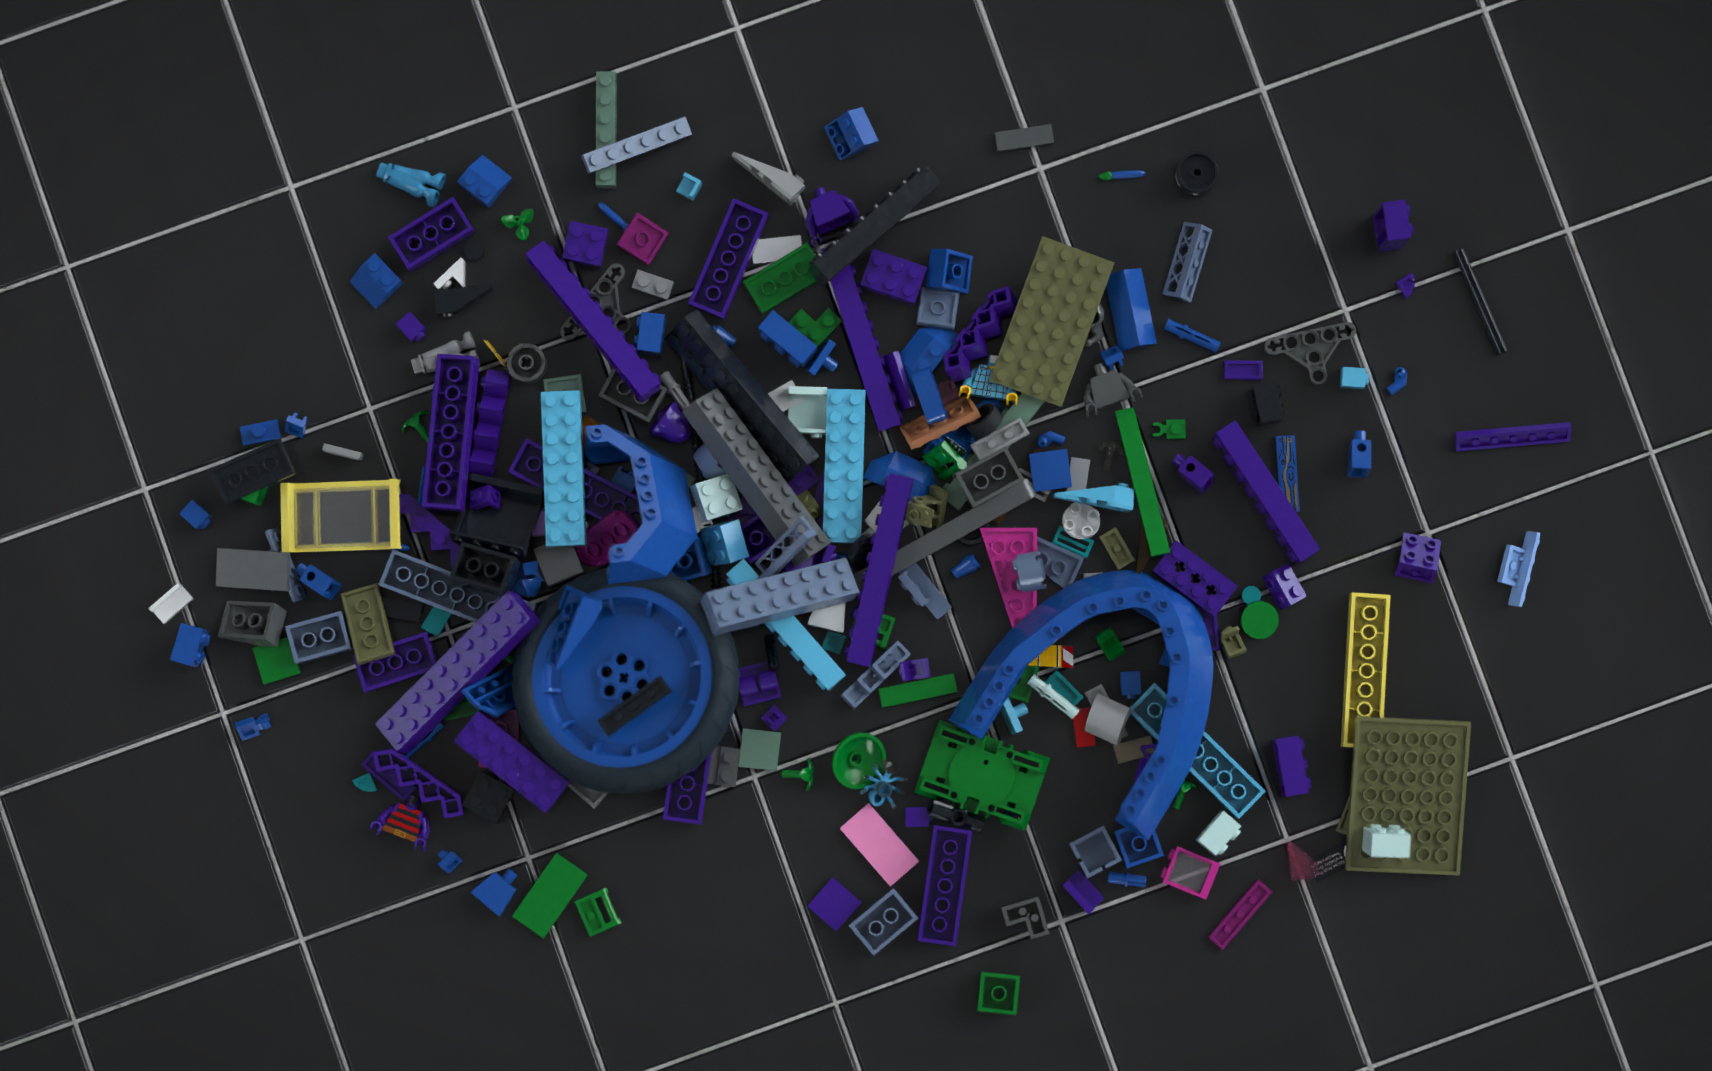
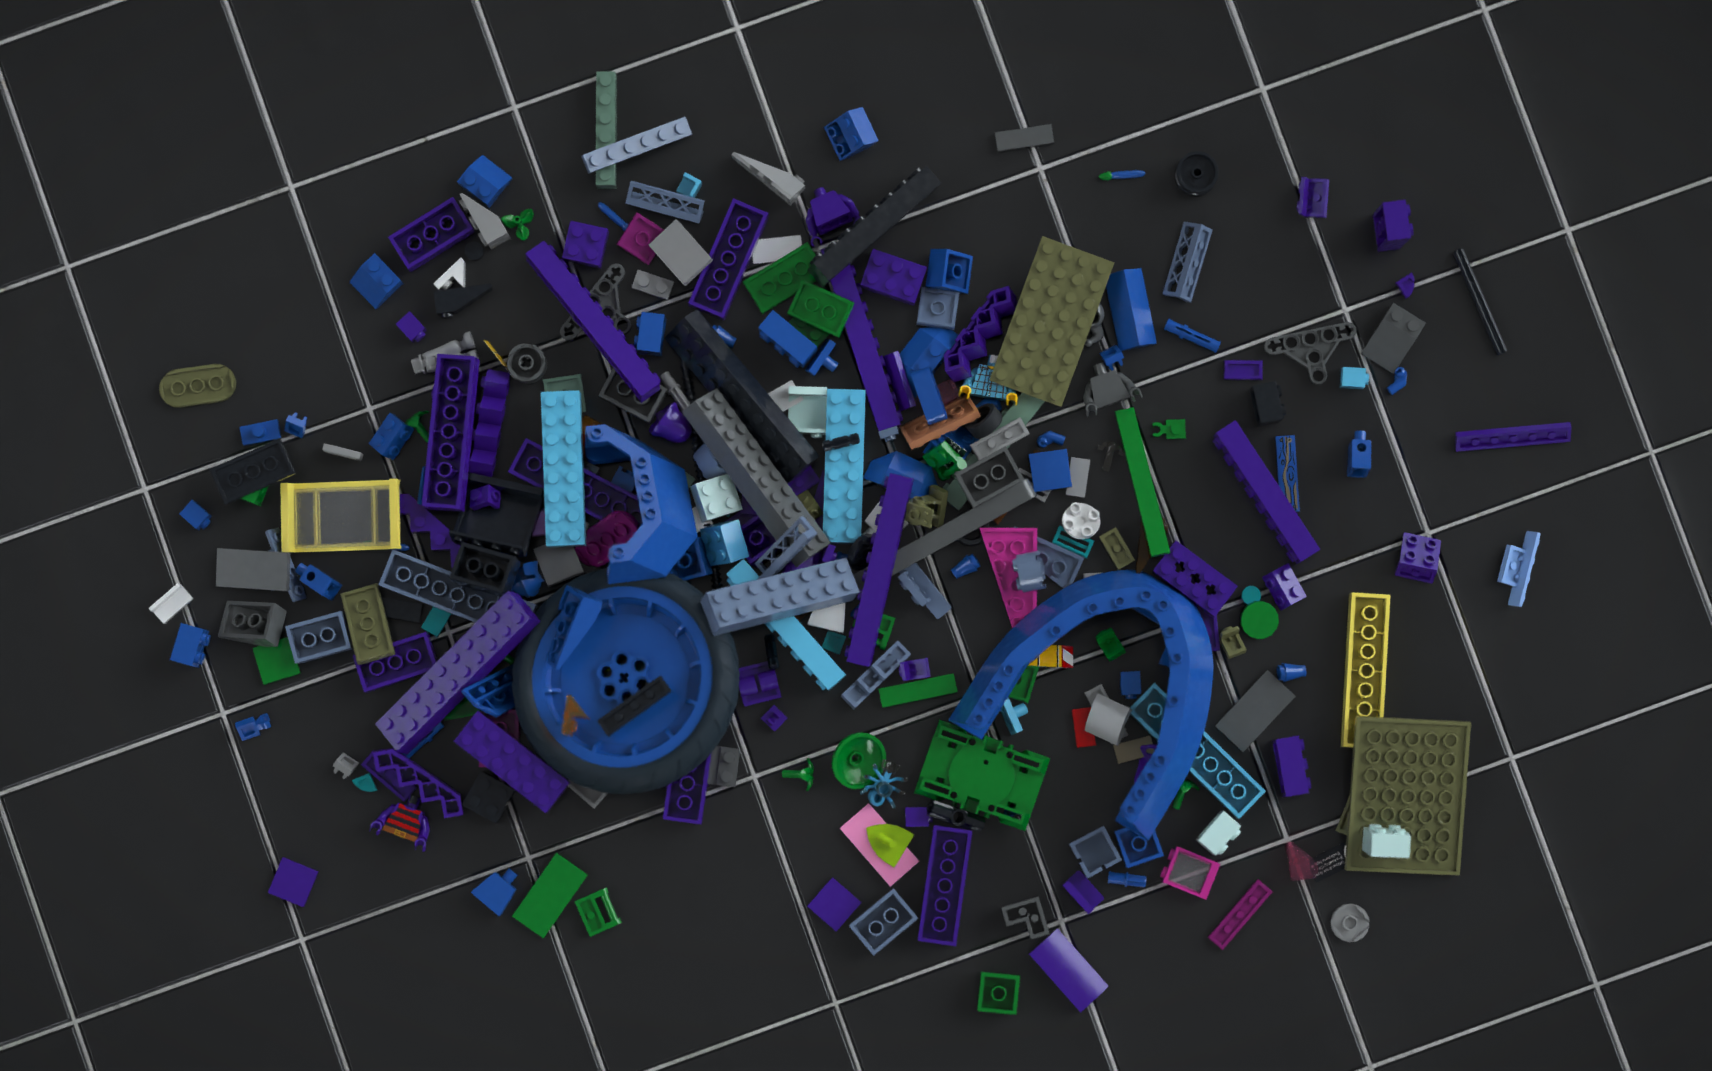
dark azure piece [376,163,446,208] -> none
blue tile [437,849,463,874] -> none
sand green tile [739,728,781,771] -> none
light aqua pin [1027,674,1080,719] -> none
teal tile [1045,670,1083,706] -> none
medium azure wedge [1053,483,1134,513] -> none
dark purple torso [1172,453,1215,495] -> none
none -> olive tile [159,364,236,408]
none -> dark purple tile [268,857,319,907]
none -> light grey tile [333,753,359,779]
none -> blue bracket [369,412,414,460]
none -> light grey slope [459,193,511,249]
none -> clear orange slope [561,695,590,737]
none -> sand blue fence [626,181,705,223]
none -> light grey tile [649,219,713,286]
none -> green tile [787,279,855,338]
none -> black axle [822,433,860,451]
none -> lime shield [866,824,914,867]
none -> sand blue plate [878,426,899,442]
none -> dark purple slope [1029,928,1109,1012]
none -> dark grey tile [1215,670,1296,752]
none -> blue cone [1277,663,1307,682]
none -> dark purple bracket [1297,177,1329,218]
none -> light grey tile [1330,903,1369,942]
none -> dark grey slope [1361,303,1426,374]

